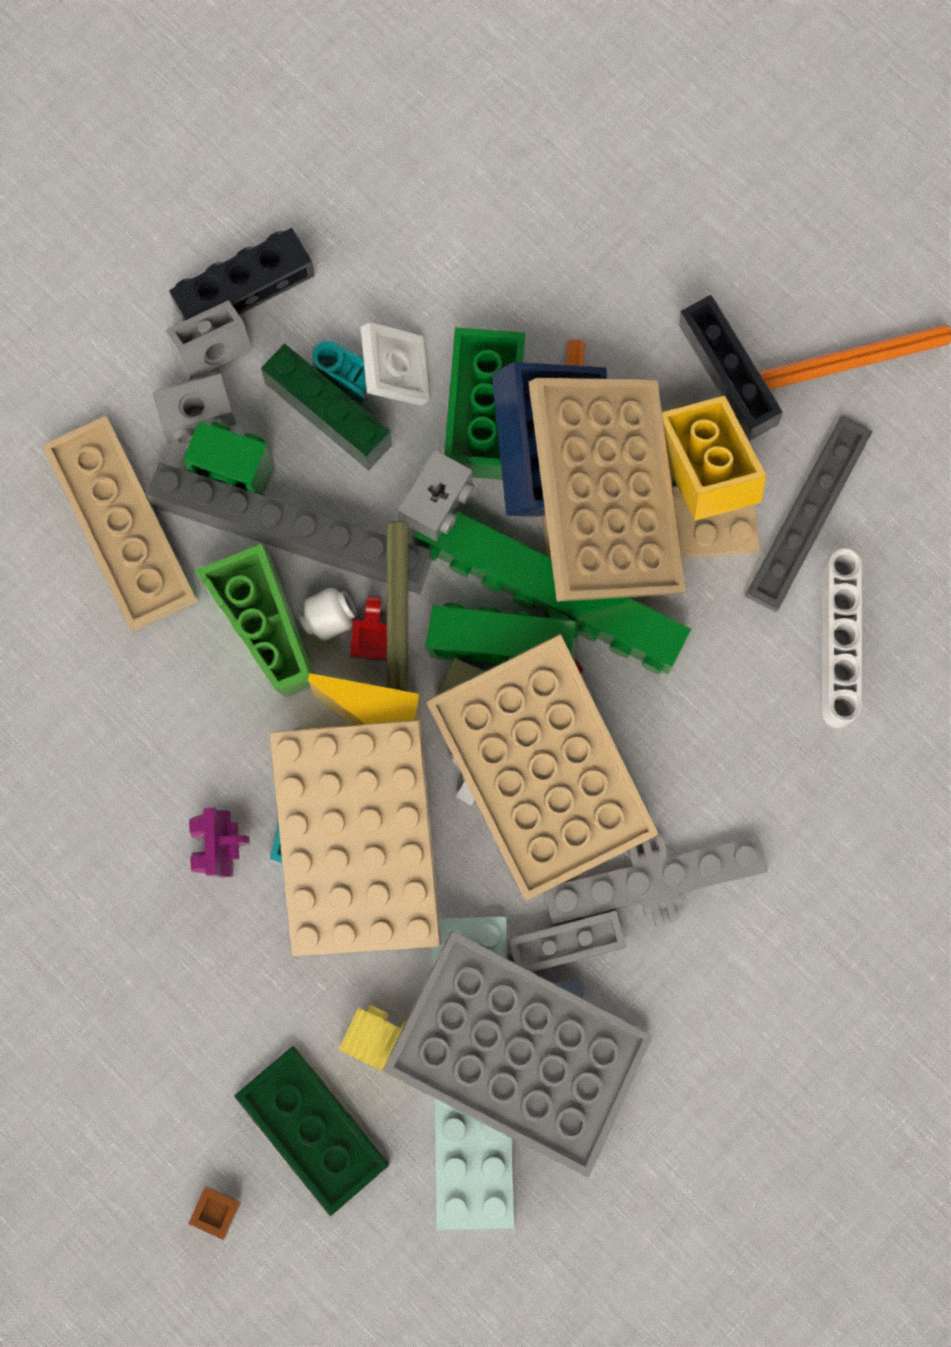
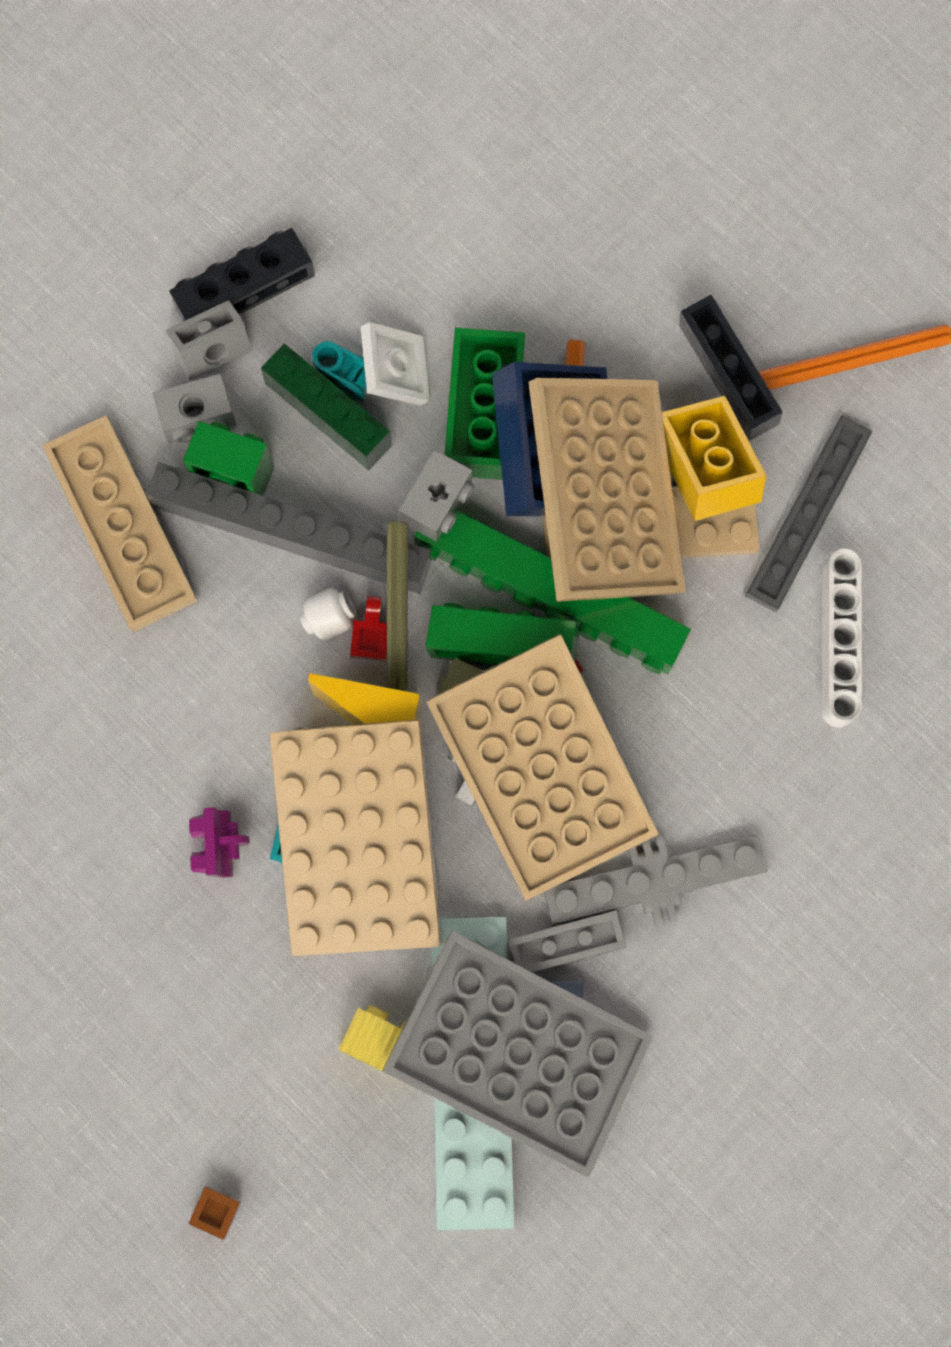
bright green wedge [194,543,315,697] -> none
dark green tile [234,1046,390,1217] -> none

